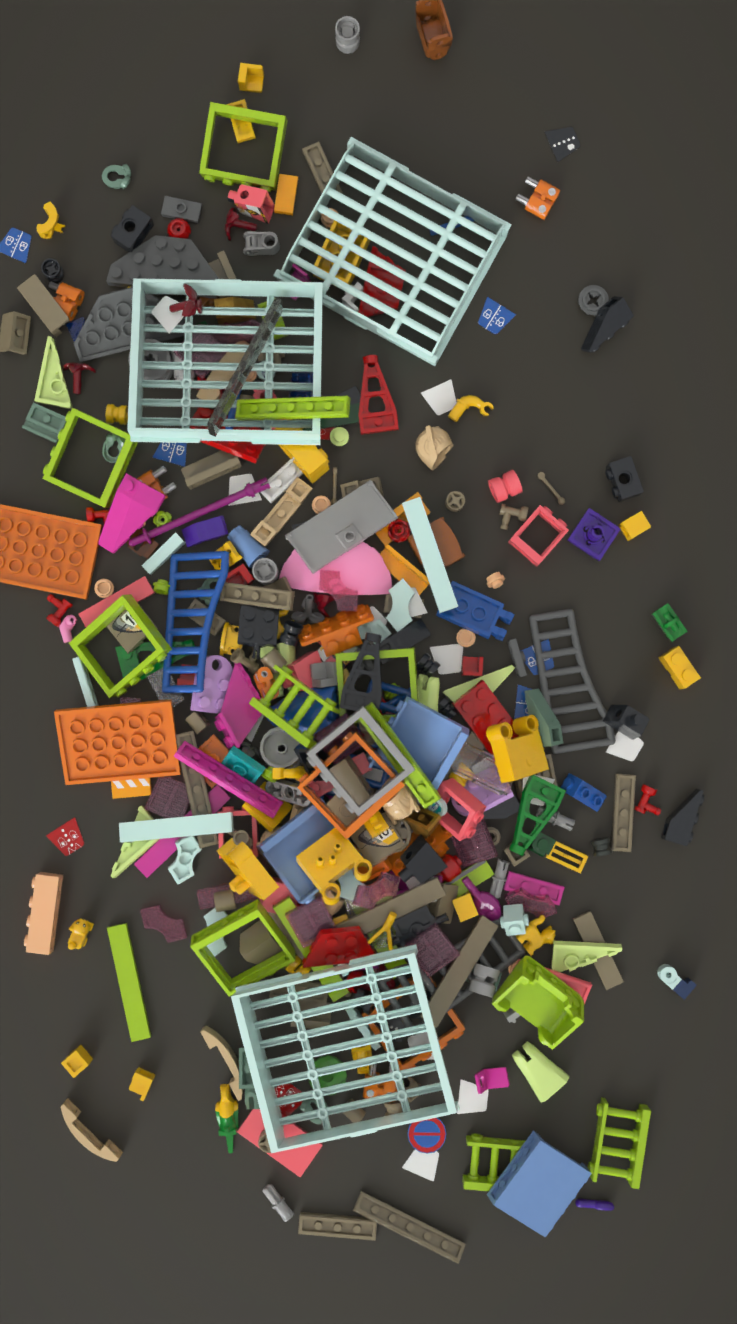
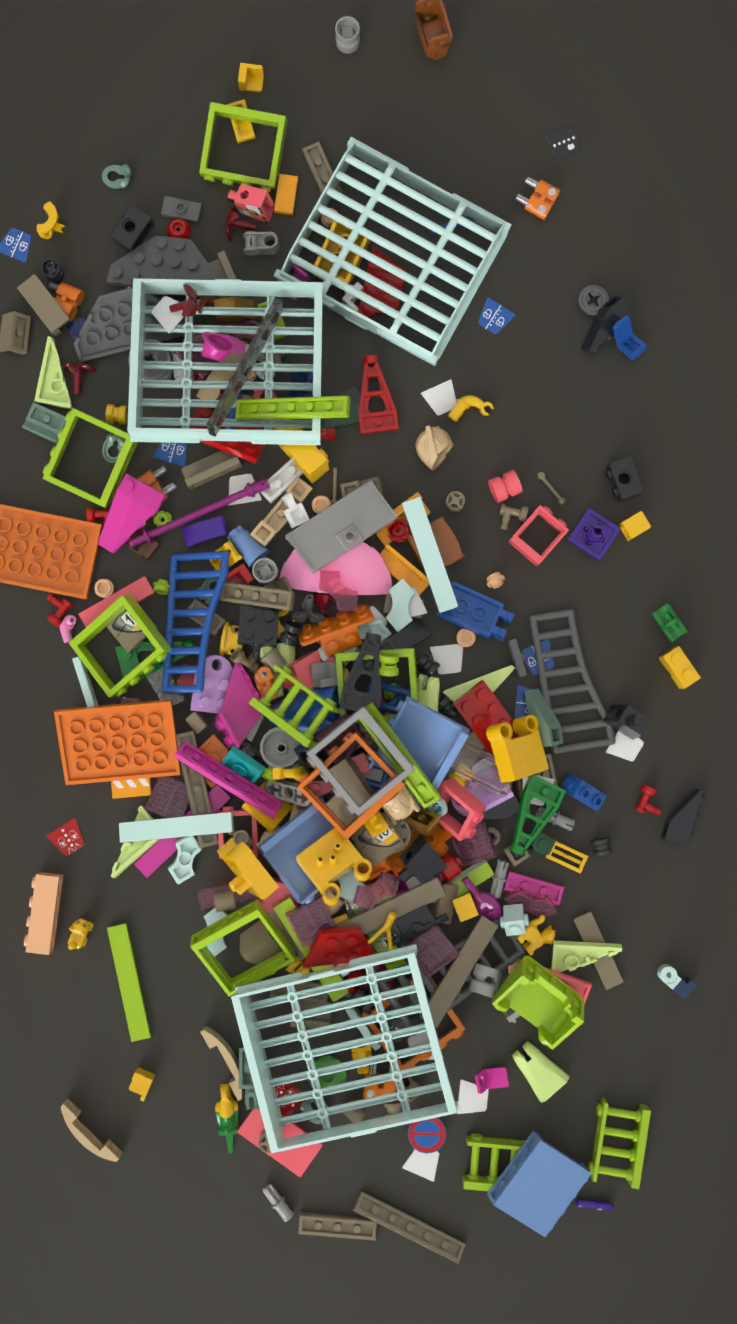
yellow panel [61,1045,93,1078] -> none
clear pink tile [140,904,187,943] -> none
light aqua piece [142,532,185,575] -> none
yellowish green plate [330,427,349,446] -> none
red panel [461,656,483,677] -> none
dark tan tile [611,774,636,852] -> none
none -> dark pink piece [202,332,246,361]
none -> white plate [282,493,310,528]
none -> lime wheel [379,653,399,677]
none -> blue bracket [613,315,647,361]

